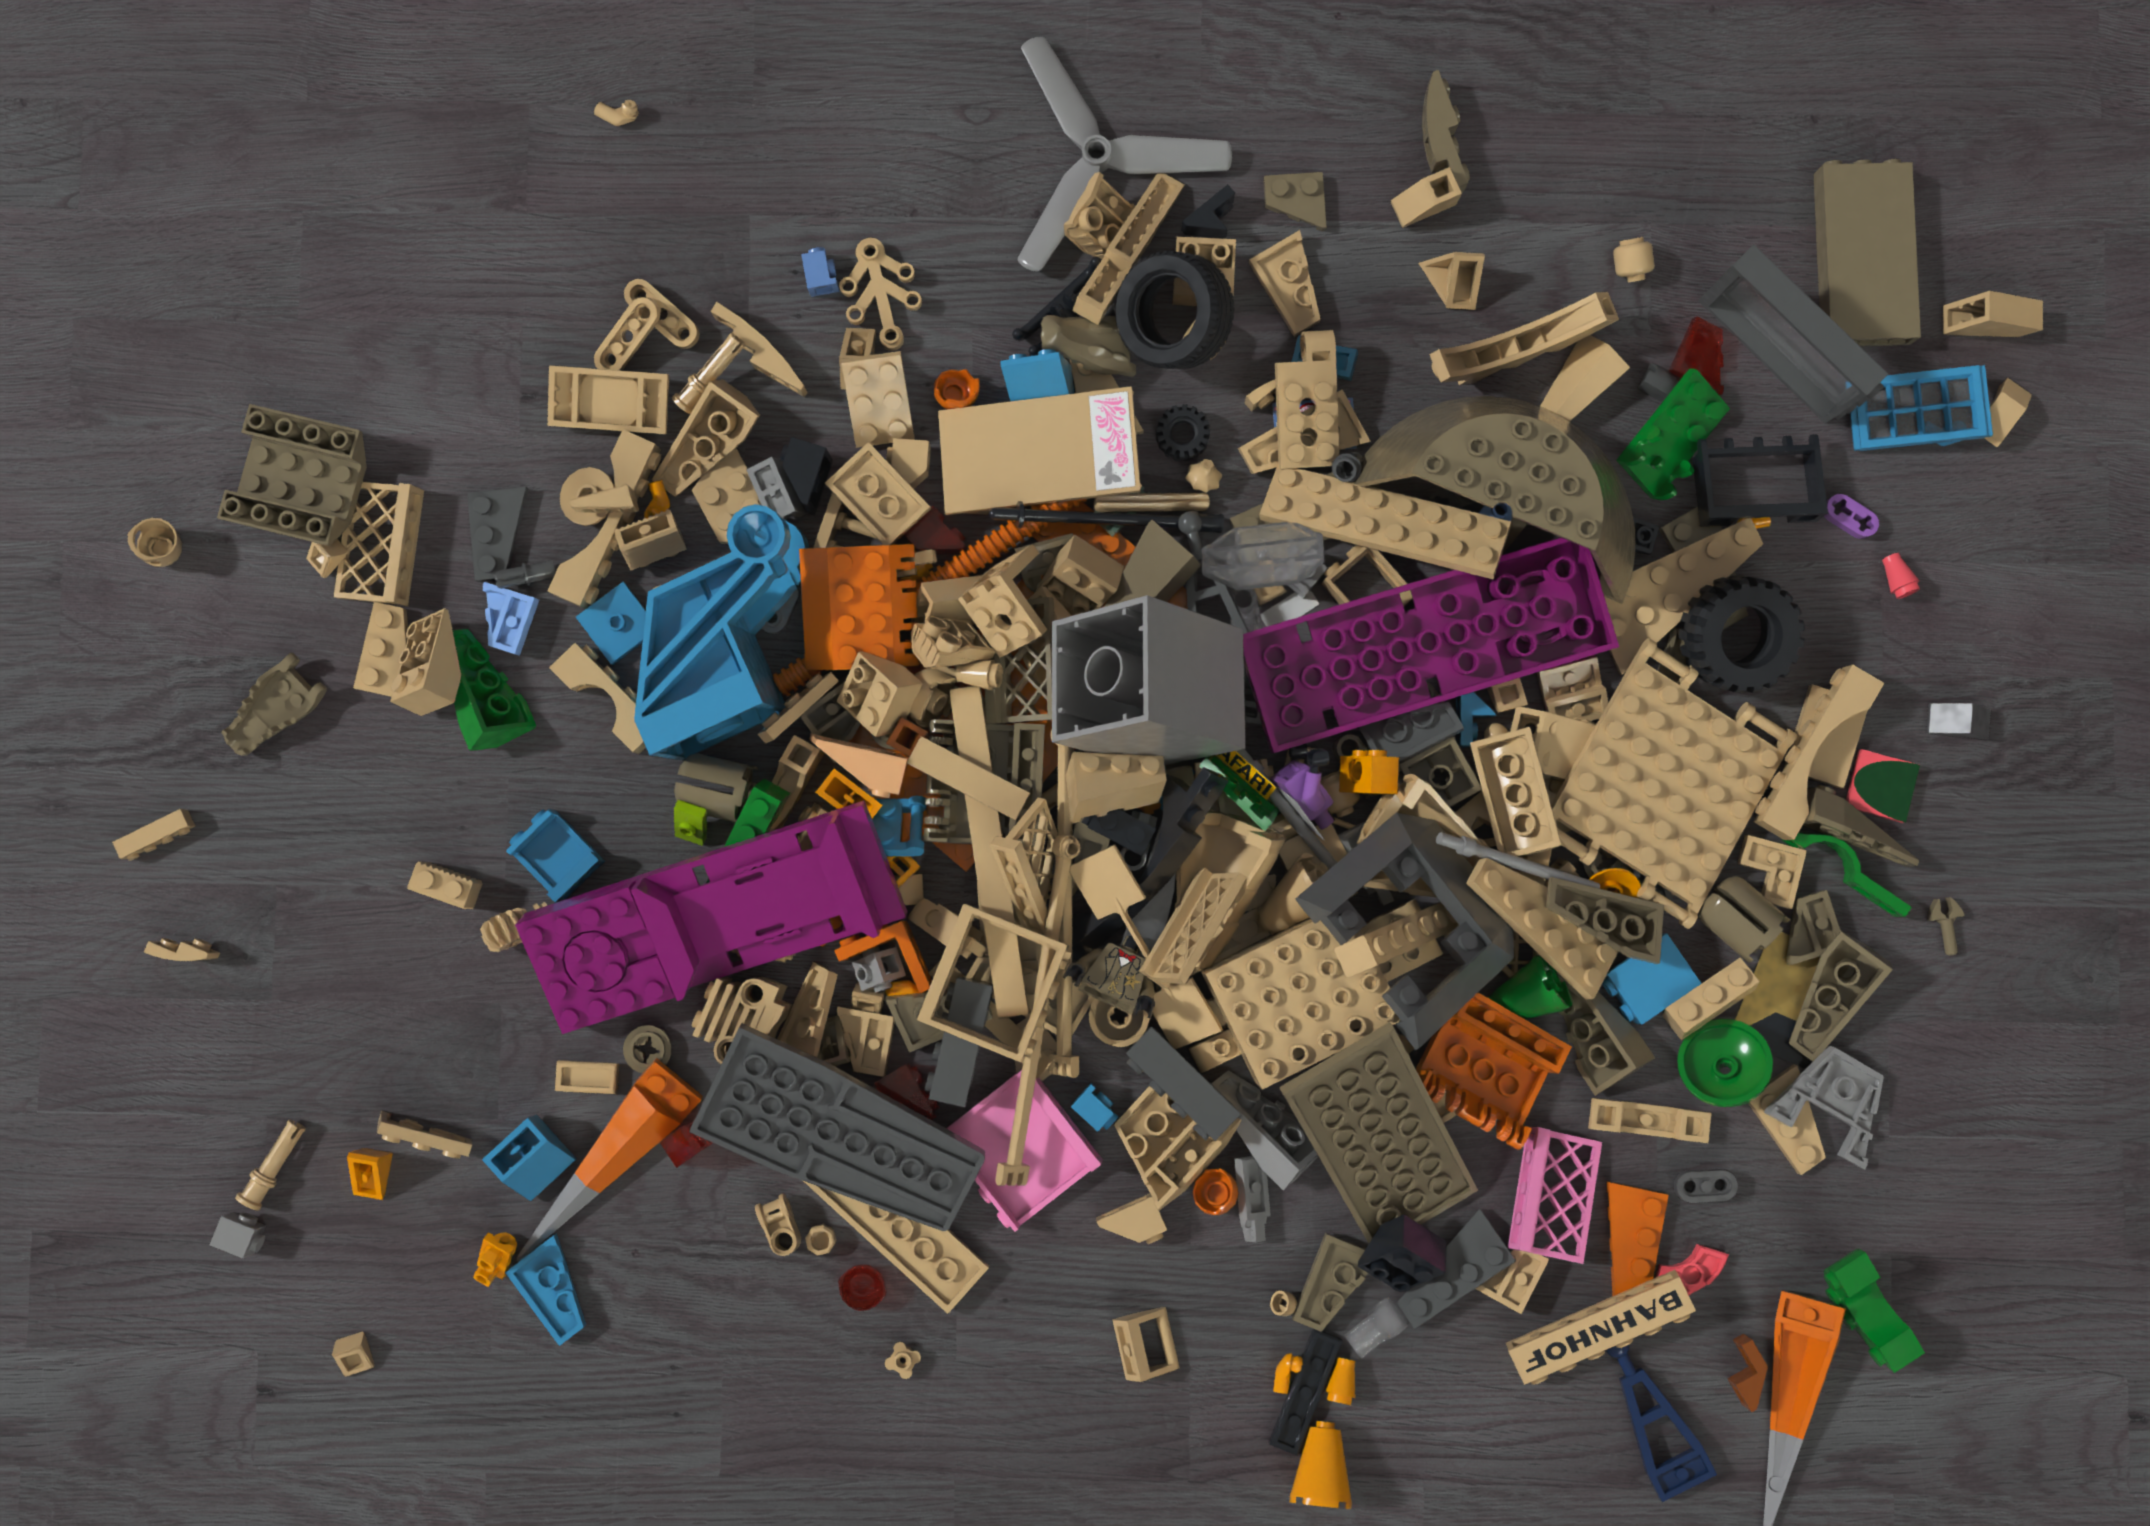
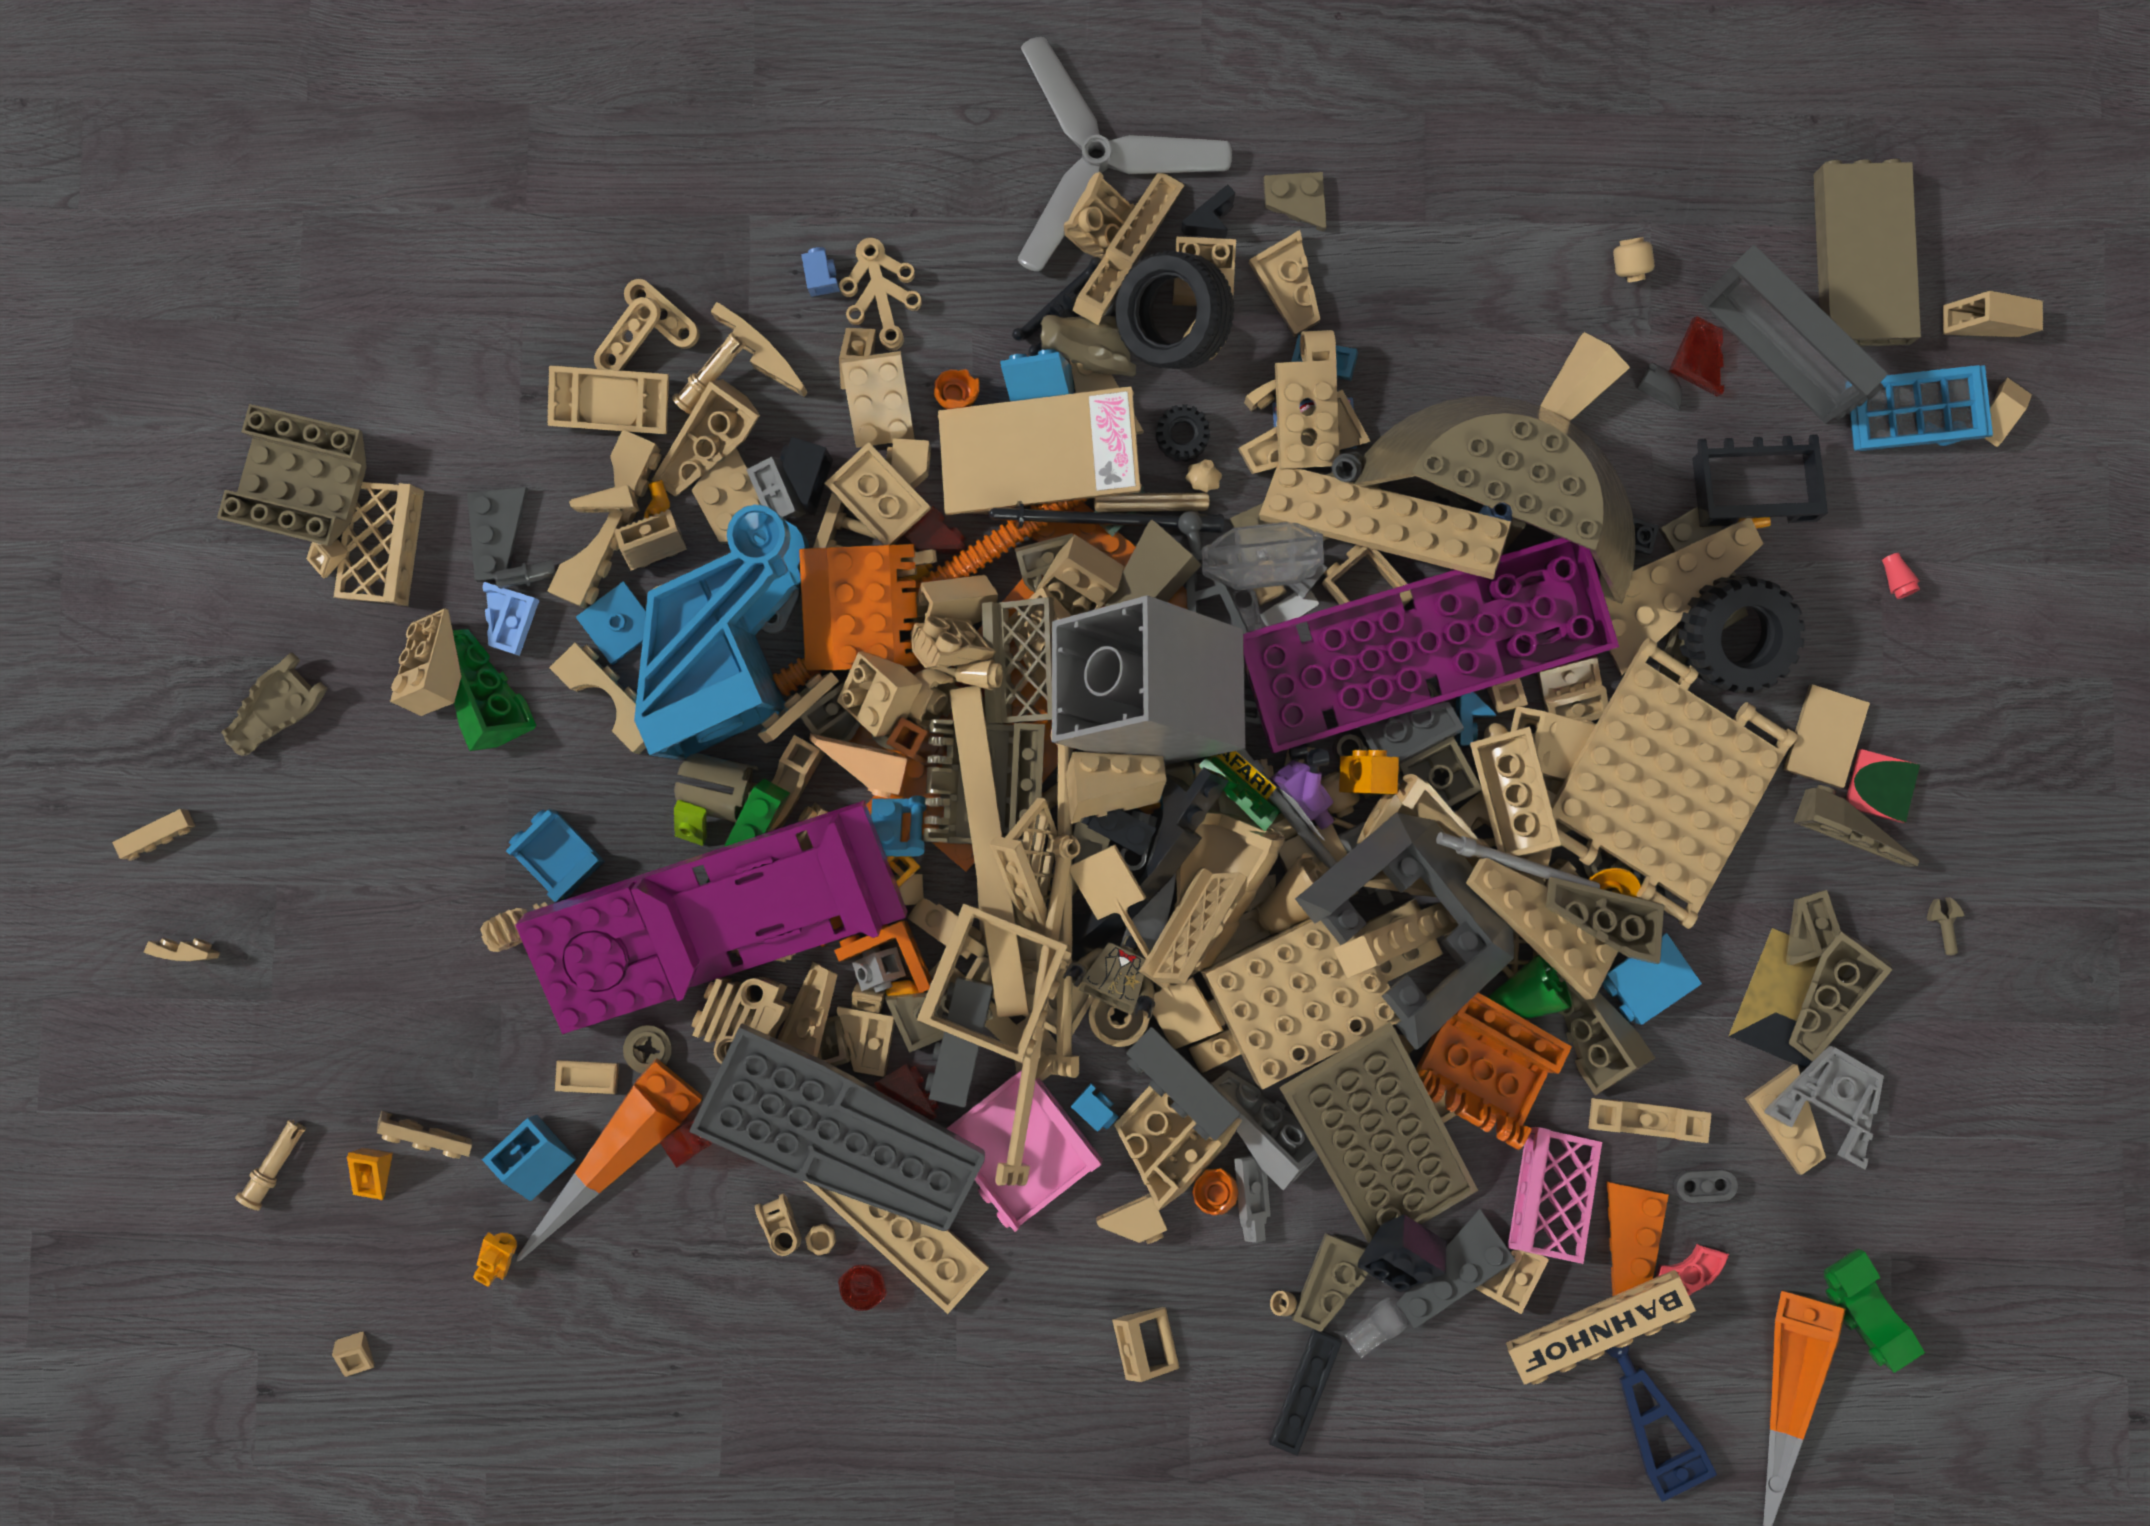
tan helmet [128,518,182,567] -> none
light grey brick [209,1212,266,1258] -> none
tan wing [353,602,408,697] -> none
tan brick [407,861,483,909] -> none
dark azure wing [505,1233,586,1346] -> none
tan dish [560,467,615,526] -> none
tan arm [594,100,639,126] -> none
light orange slope [815,768,883,819] -> none
tan plate [885,1342,921,1379] -> none
tan tile [907,736,1030,820] -> none
tan bracket [958,543,1047,658] -> none
light orange arm [1273,1353,1303,1394] -> none
light orange cone [1289,1421,1352,1509] -> none
light orange cone [1325,1357,1356,1405] -> none
tan slope [1391,167,1462,228] -> none
tan slope [1418,252,1485,310] -> none
dark tan slope [1422,70,1470,193] -> none
tan arch [1429,292,1619,385] -> none
green hinge [1616,368,1730,500] -> none
tan brick [1663,957,1760,1041] -> none
green dish [1677,1019,1773,1107] -> none
dark tan cylinder [1699,876,1790,963] -> none
dark orange slope [1727,1334,1768,1412] -> none
tan plate [1738,835,1807,909] -> none
tan arch [1753,665,1884,840] -> none
green piece [1782,833,1912,917] -> none
medium lavender beam [1824,494,1879,539] -> none
slope [1927,703,1991,739] -> none

